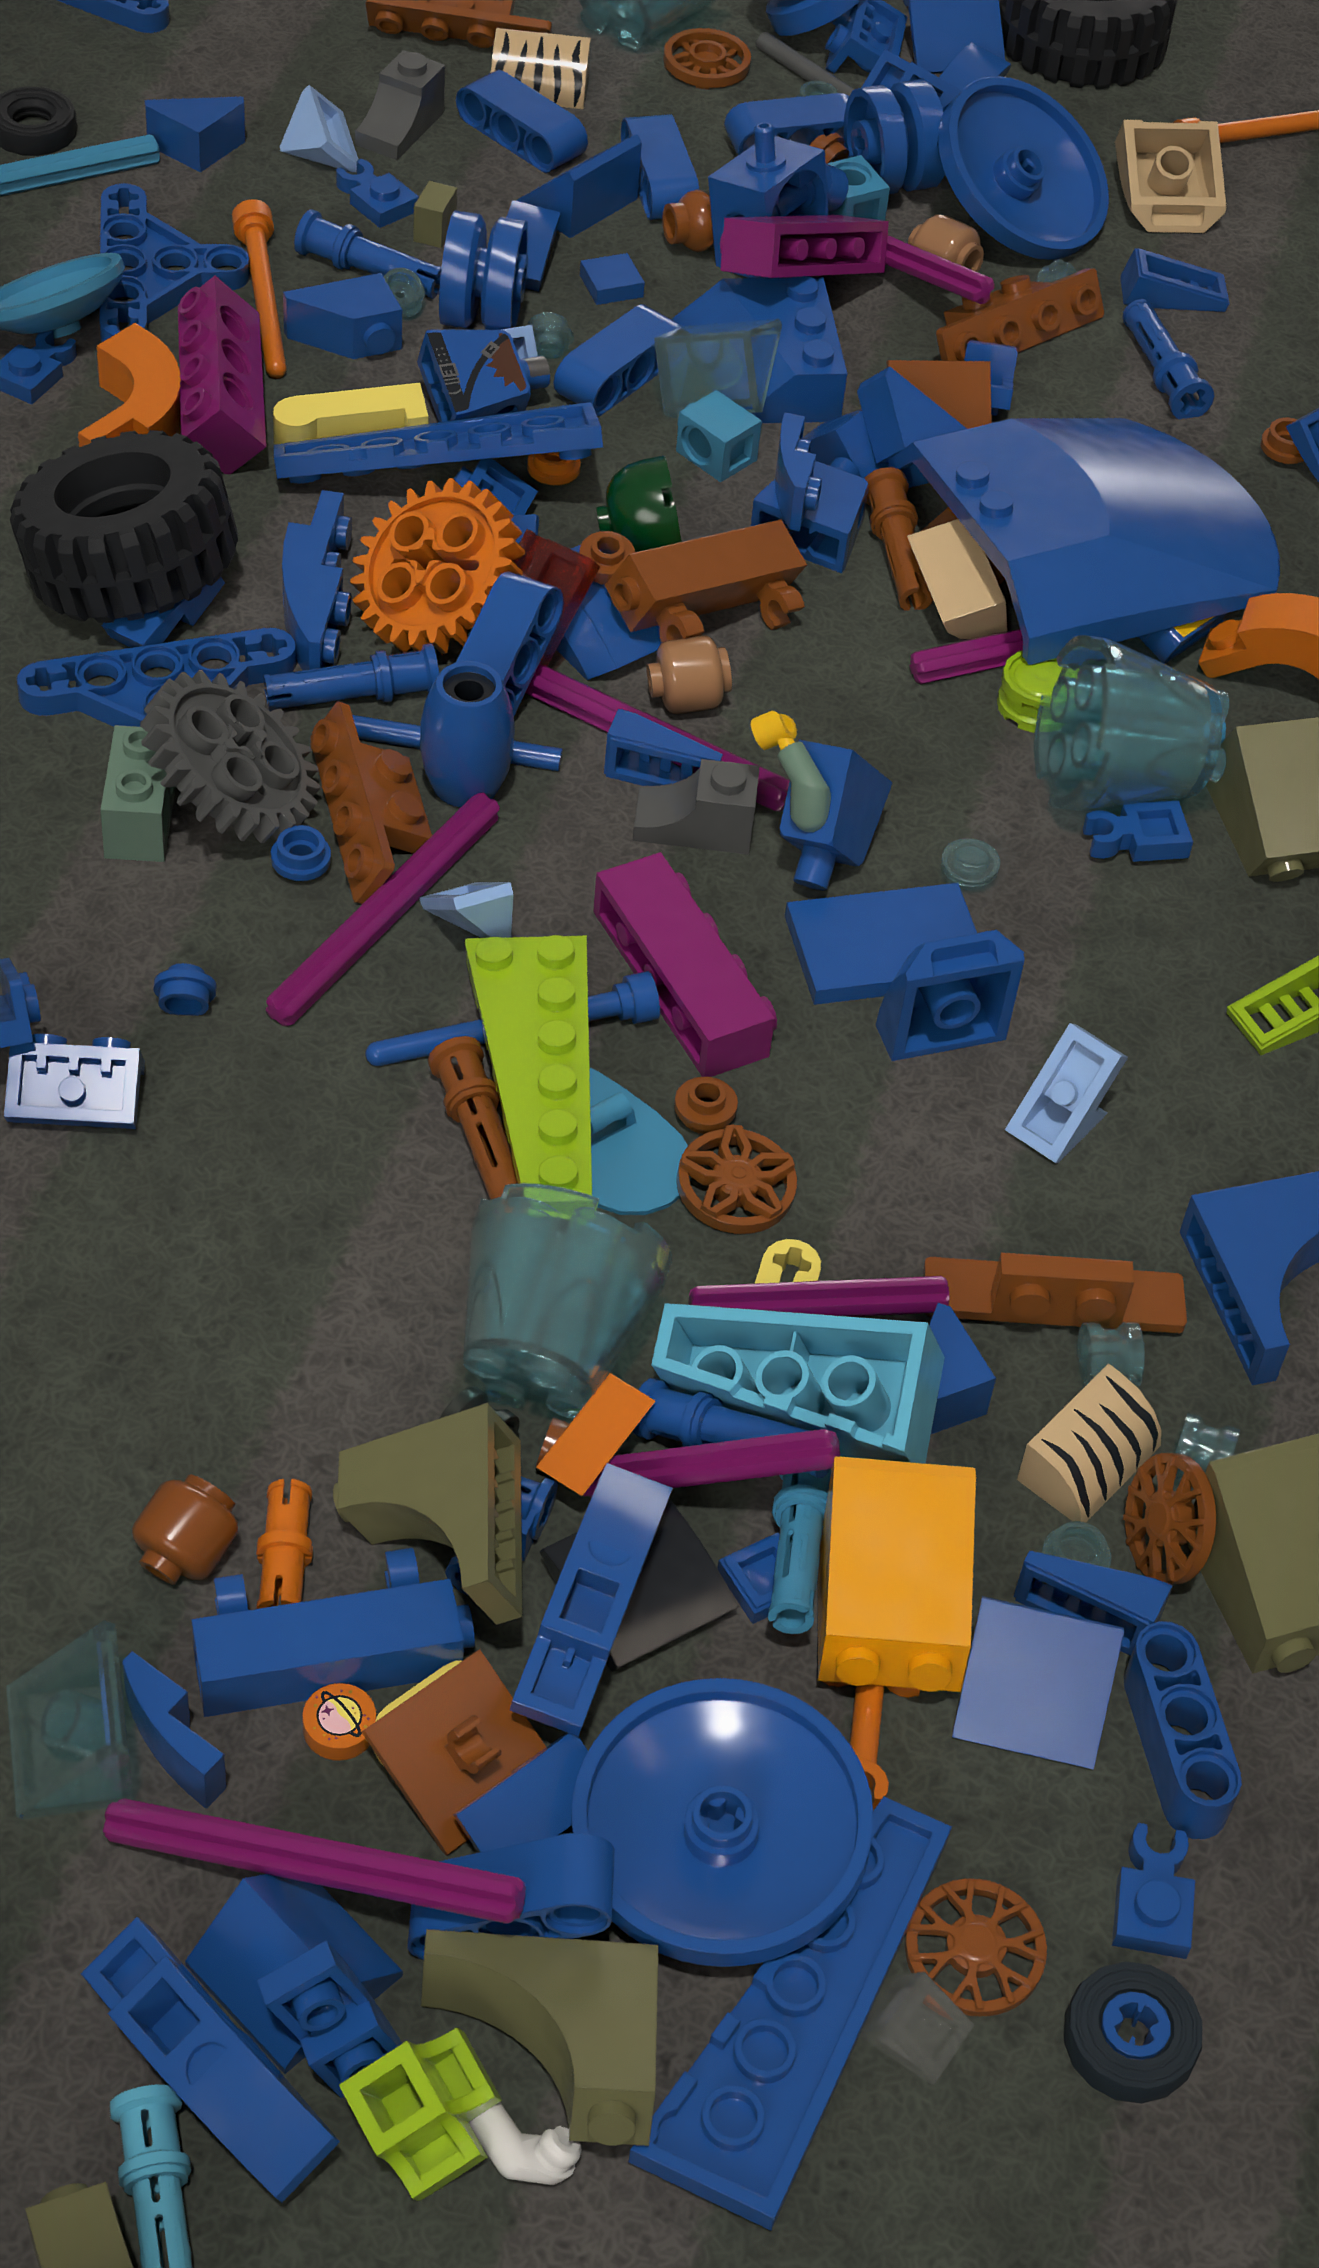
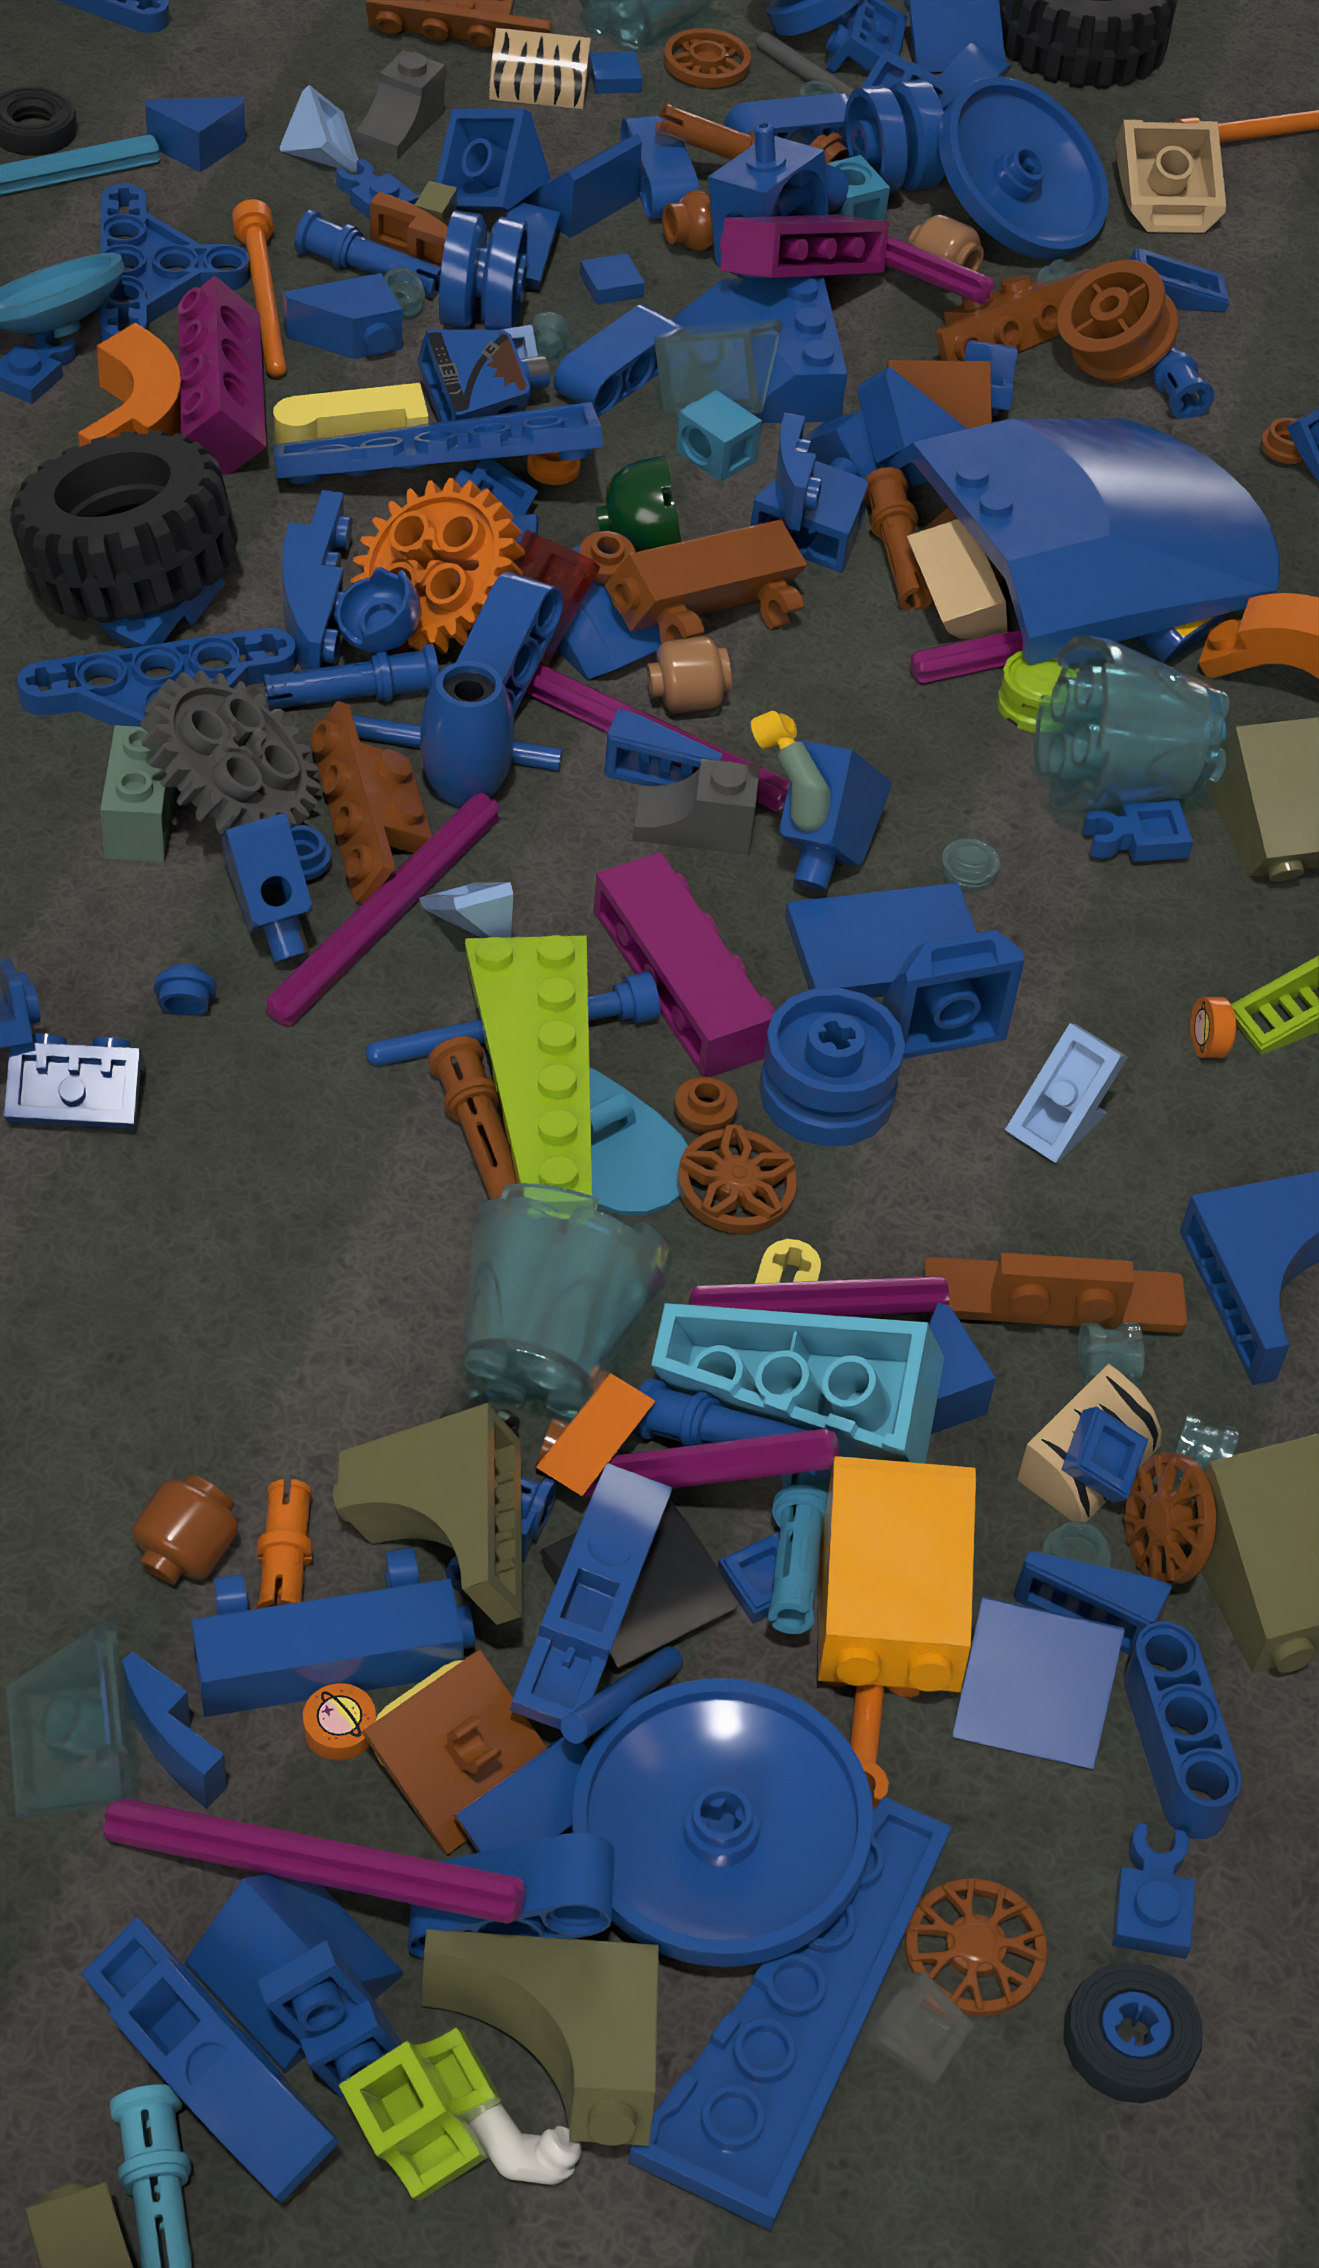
blue beam [456,70,588,173] -> none
none -> blue torso [220,813,313,963]
none -> blue hair [335,567,422,653]
none -> dark orange slope [370,191,448,266]
none -> blue slope [435,109,551,210]
none -> blue bar [561,1646,683,1743]
none -> blue tile [589,51,642,94]
none -> dark orange pin [655,103,755,160]
none -> blue wheel [759,988,906,1147]
none -> dark orange wheel [1057,260,1179,384]
none -> blue tile [1061,1406,1149,1503]
none -> orange tile [1190,997,1236,1058]

